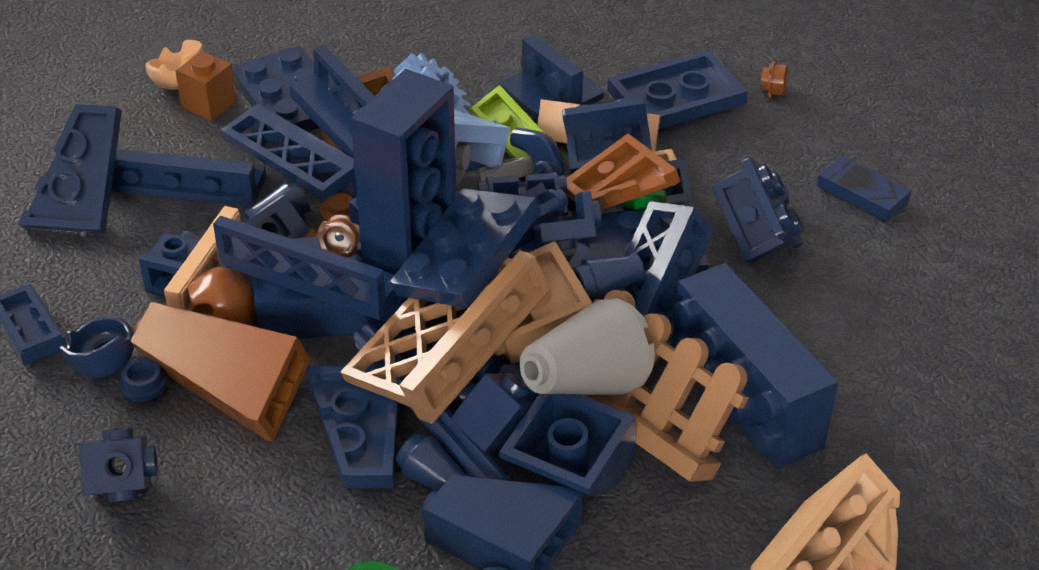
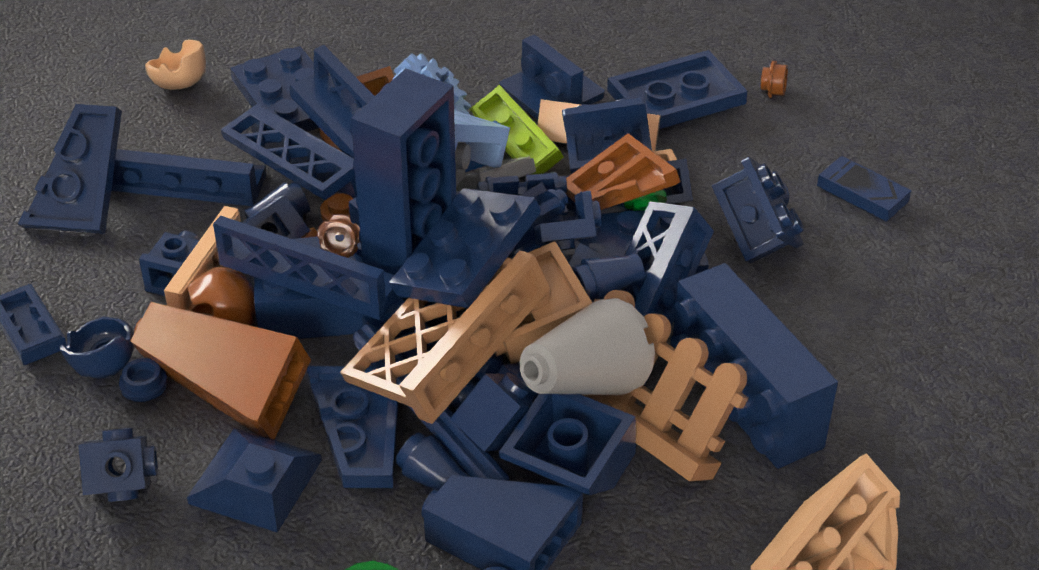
dark orange brick [175,51,237,121] -> none
dark blue arm [510,127,564,176] -> none
none -> dark blue slope [187,428,322,533]

